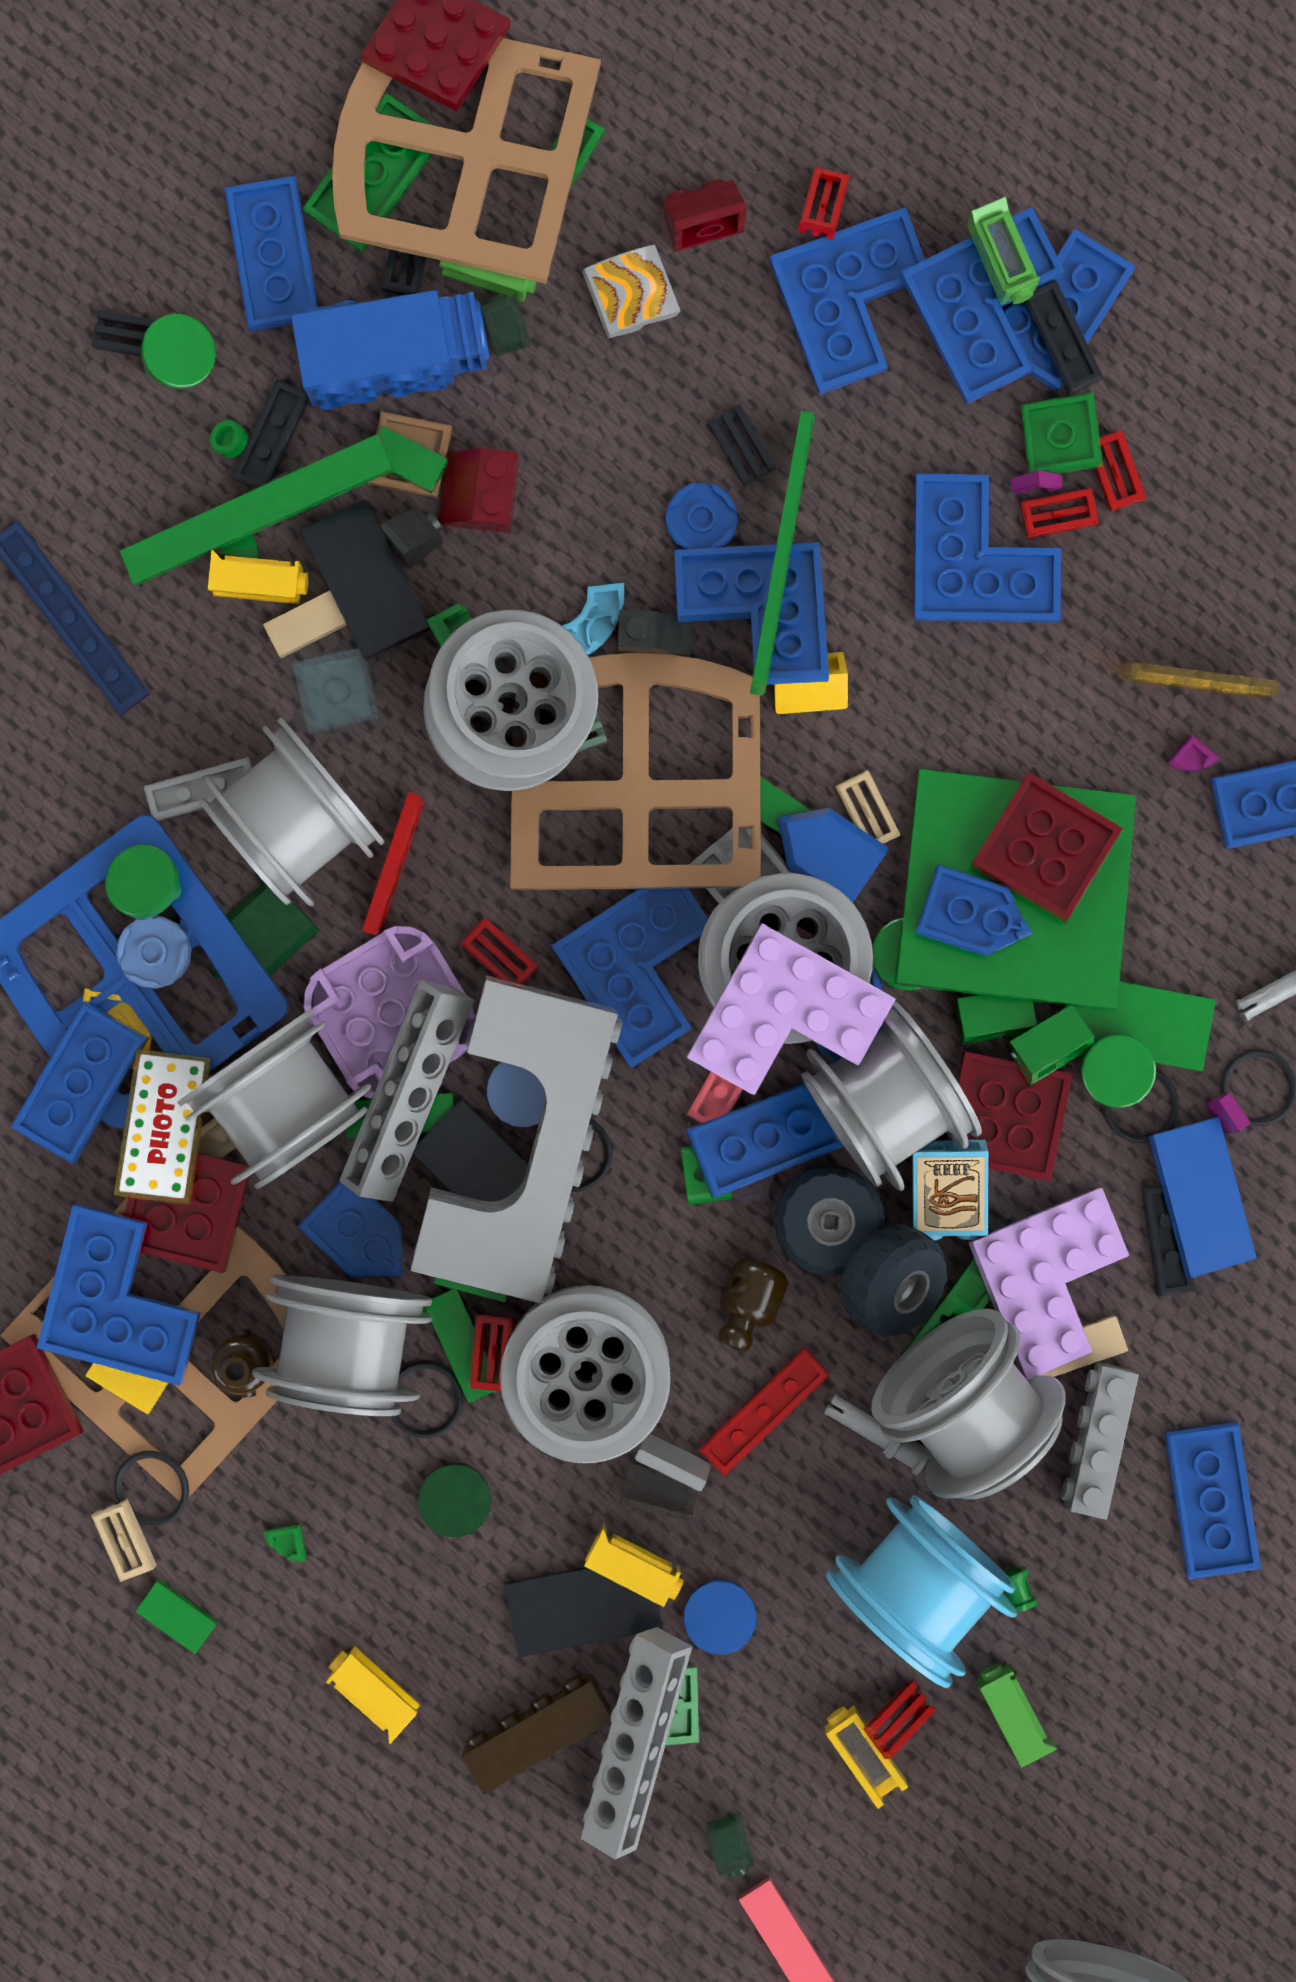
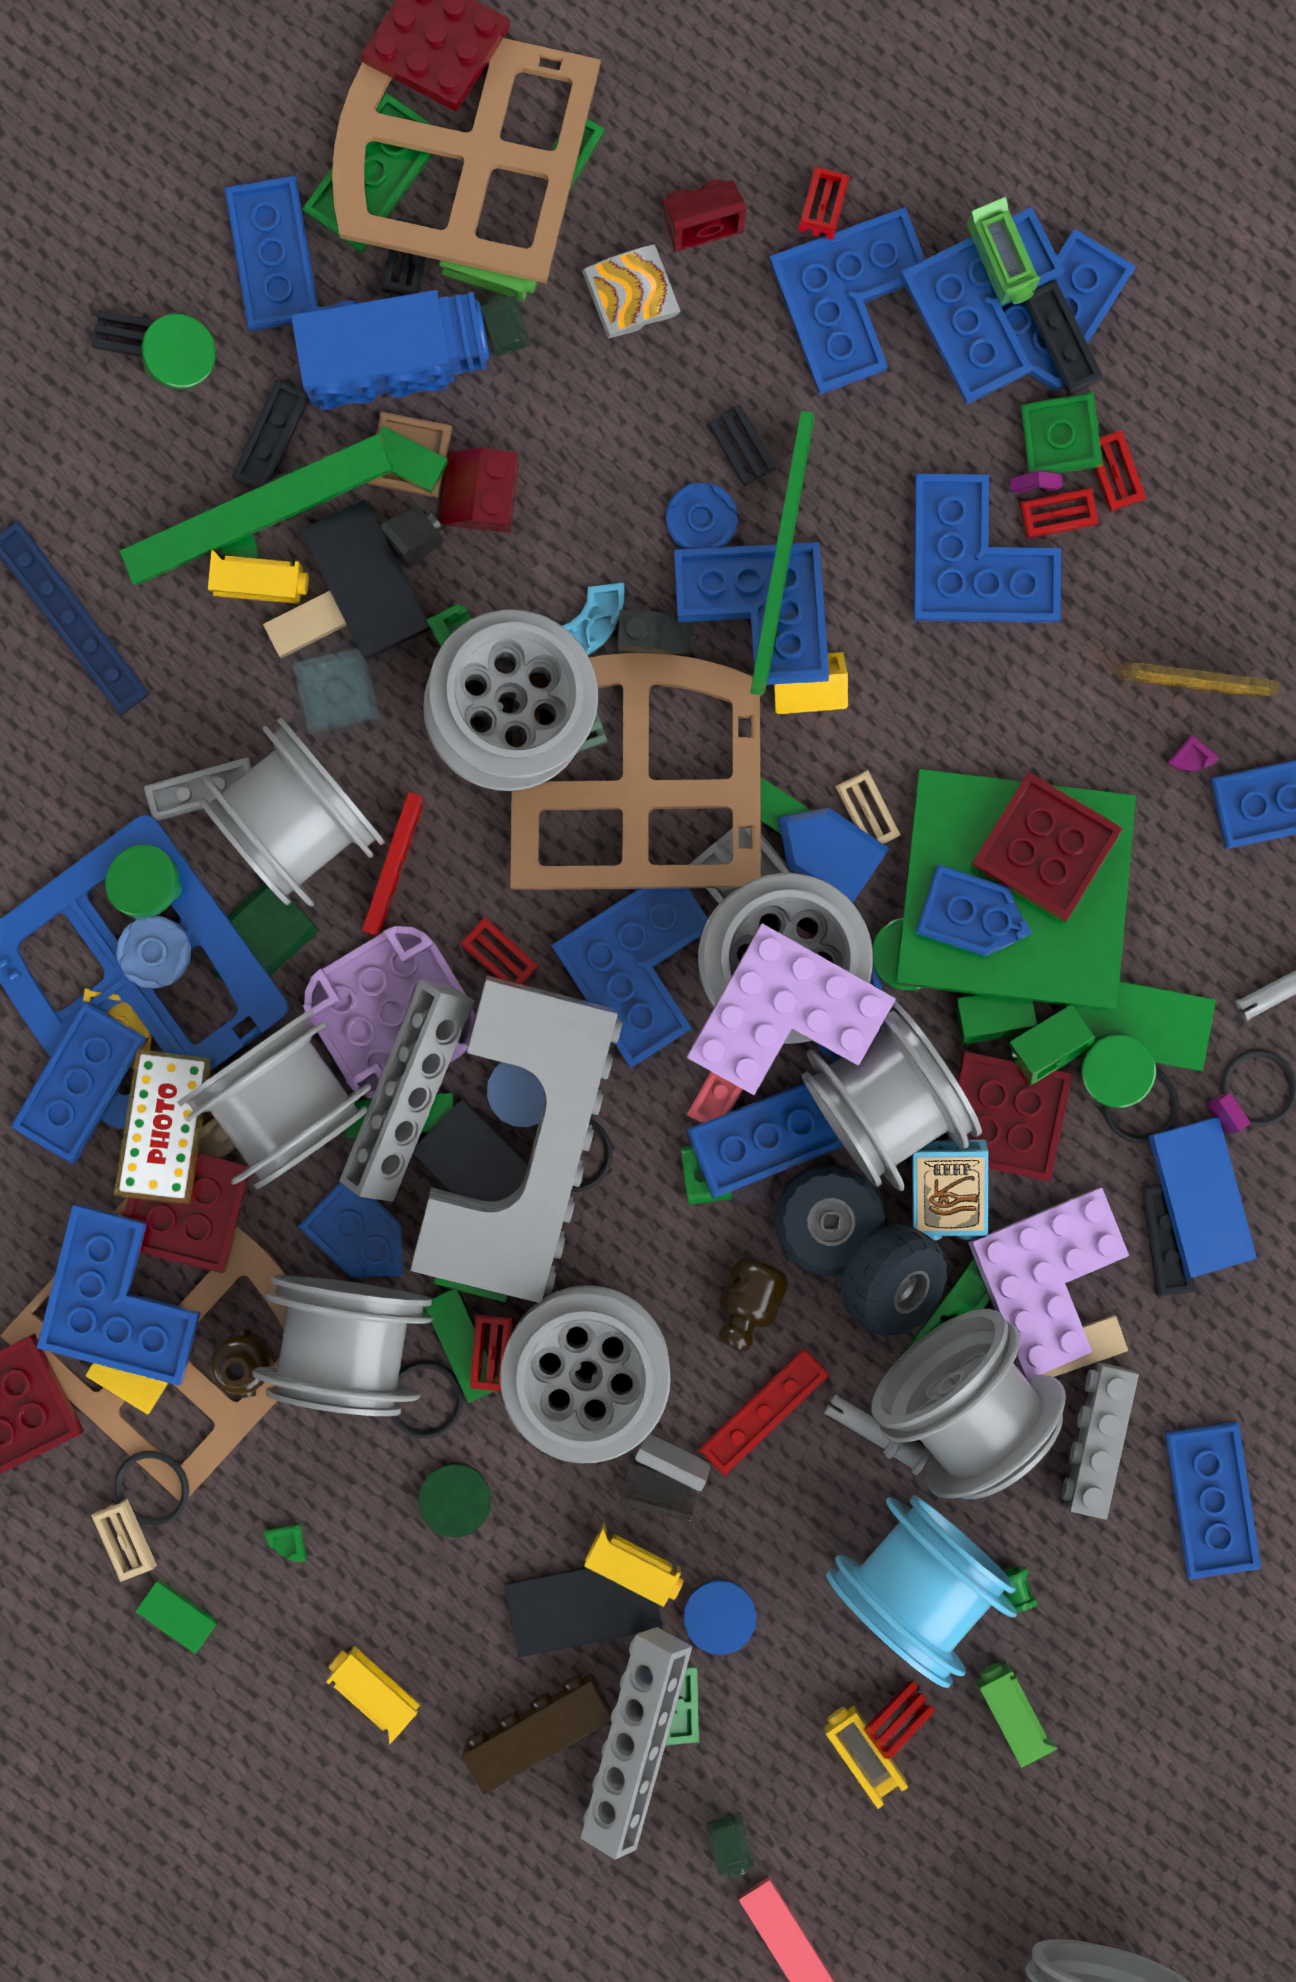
green tile [210,420,248,459] -> none

